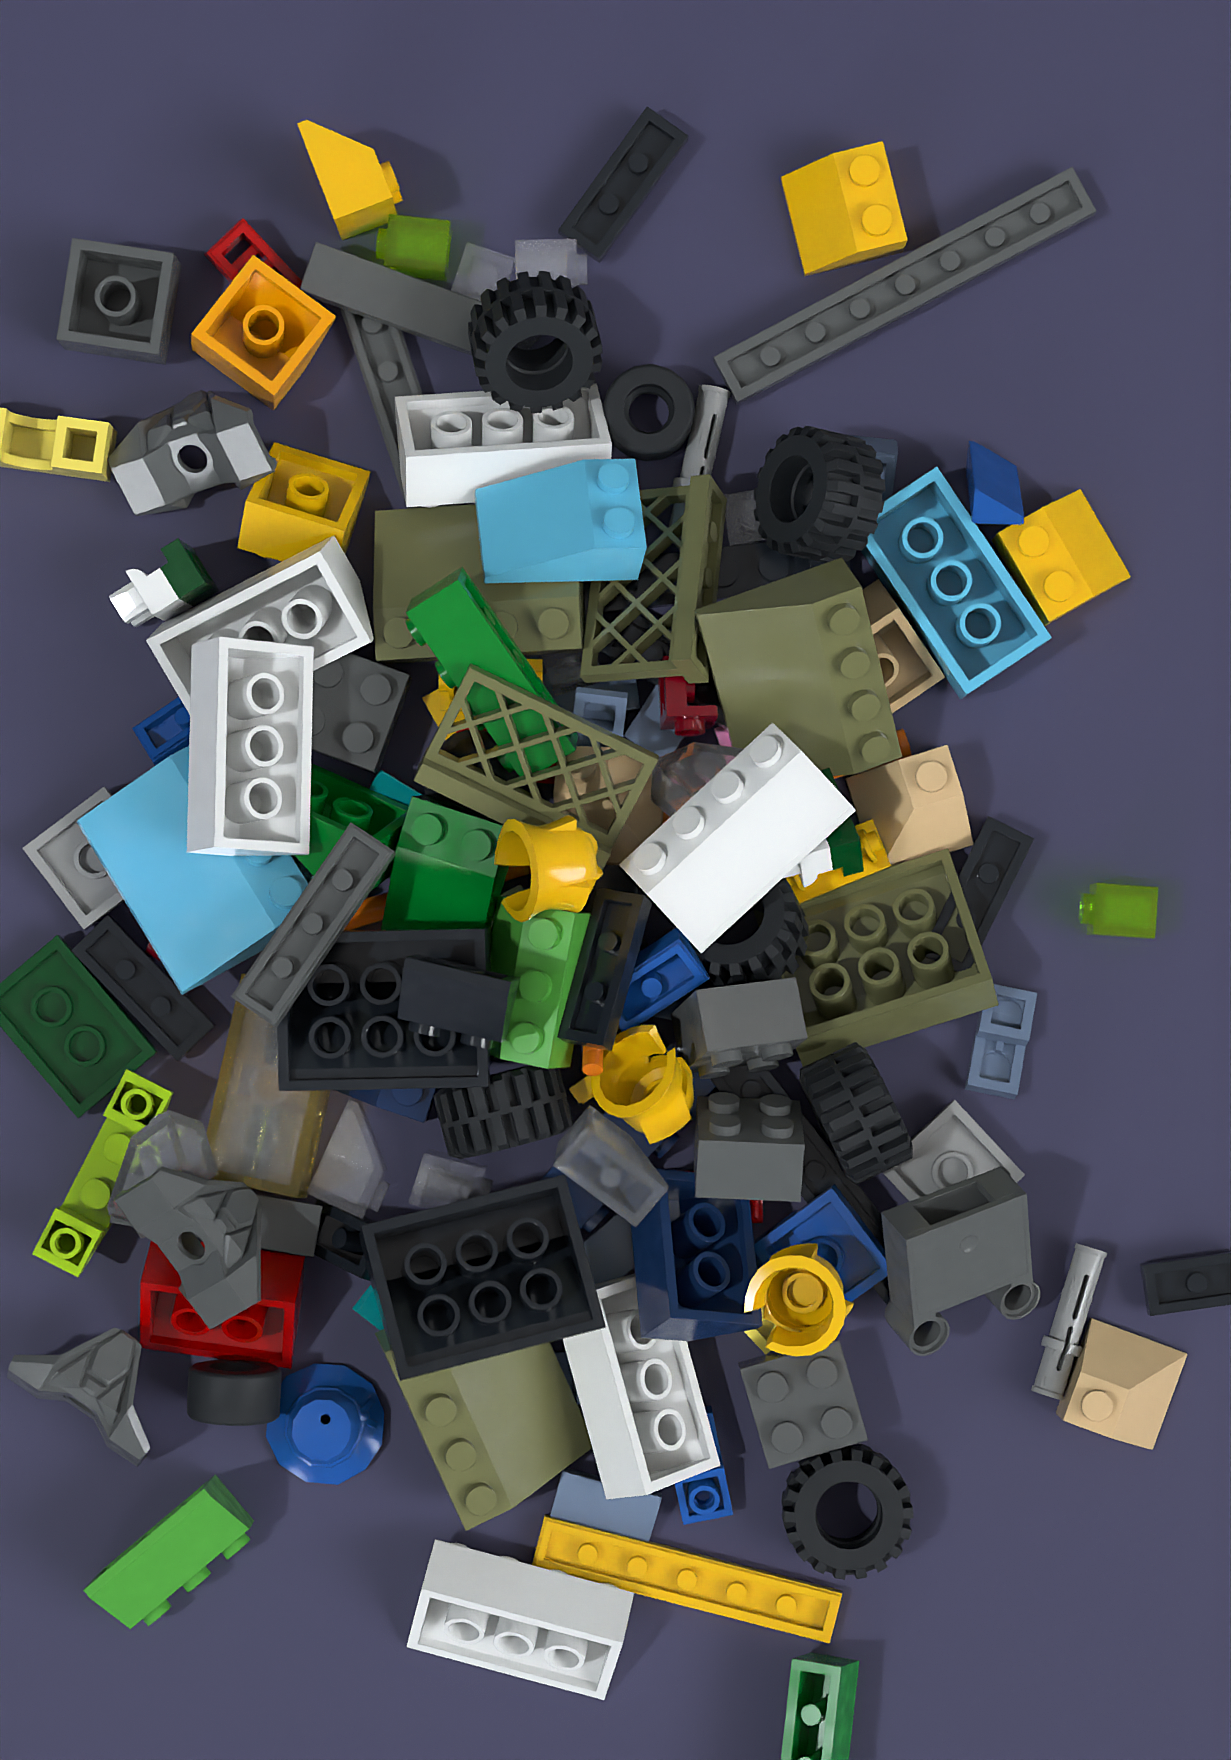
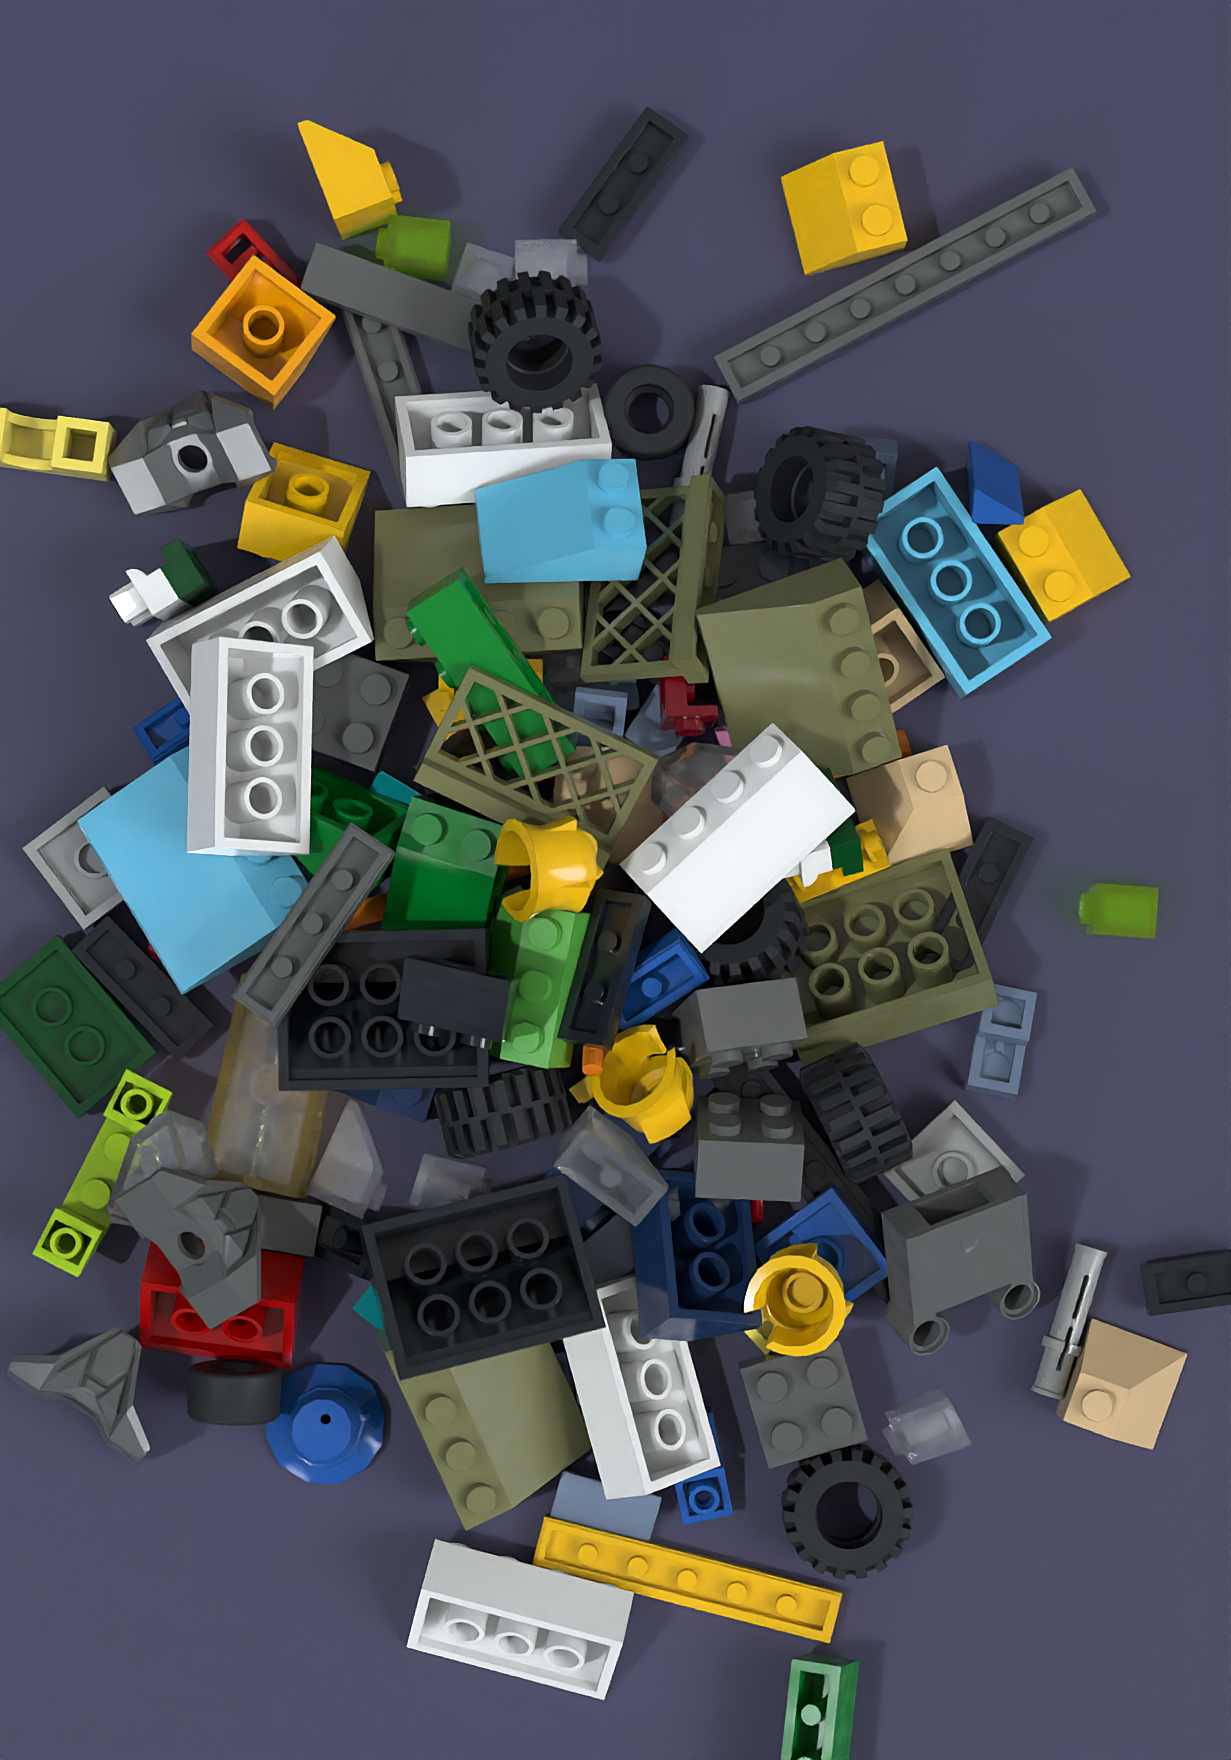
dark grey brick [57,238,181,365] -> none
bright green slope [83,1474,254,1629] -> none
none -> clear slope [882,1385,972,1465]

